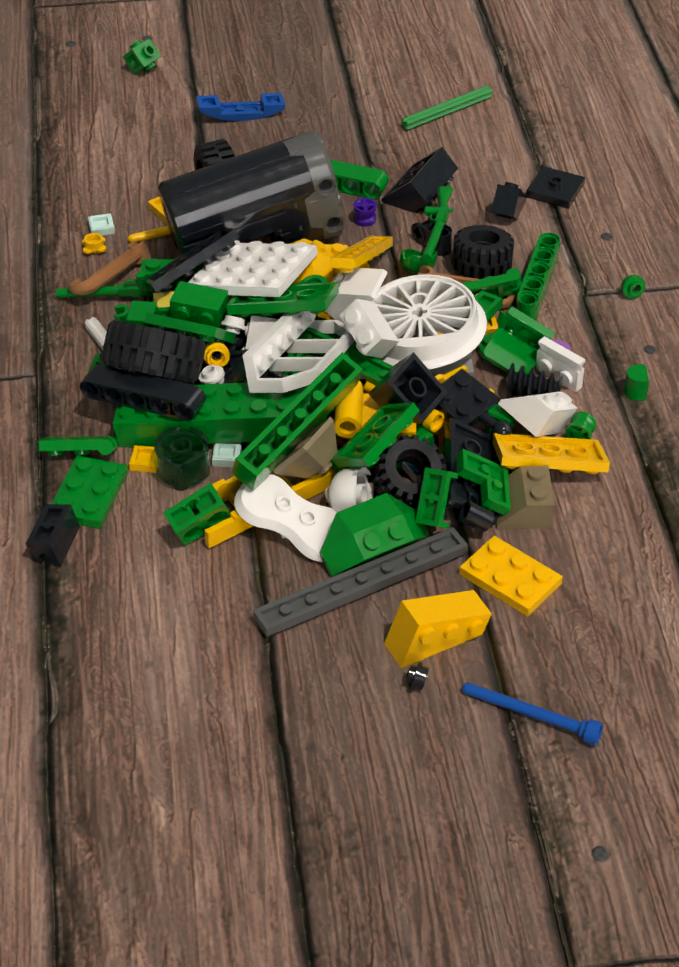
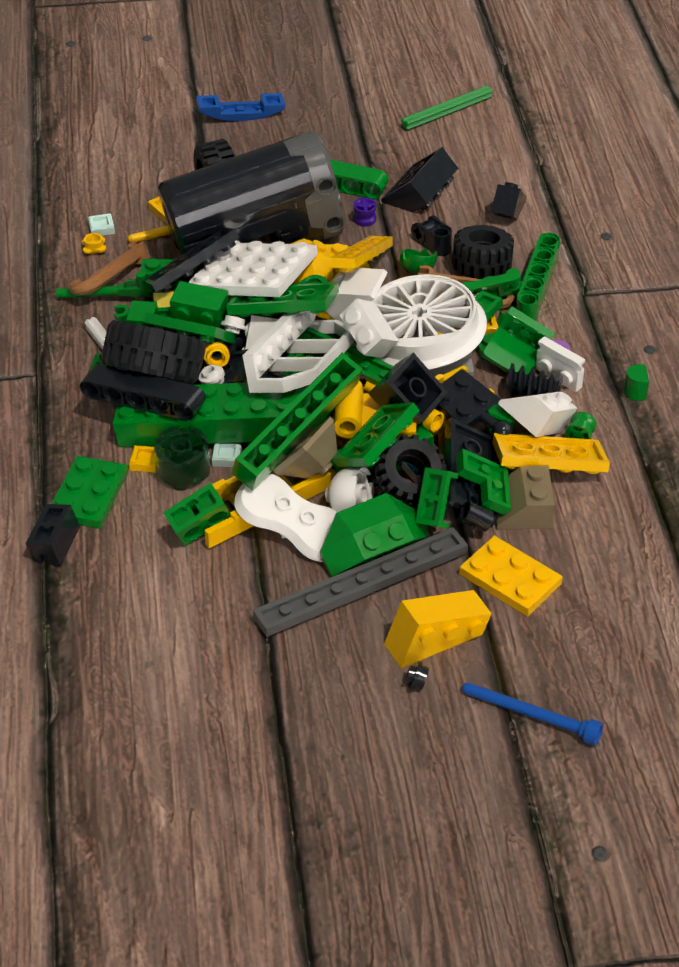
green plate [38,436,118,456] -> none
green brick [122,39,161,75] -> none
green piece [422,186,453,263] -> none
black plate [526,166,585,208] -> none
green plate [621,275,645,299] -> none

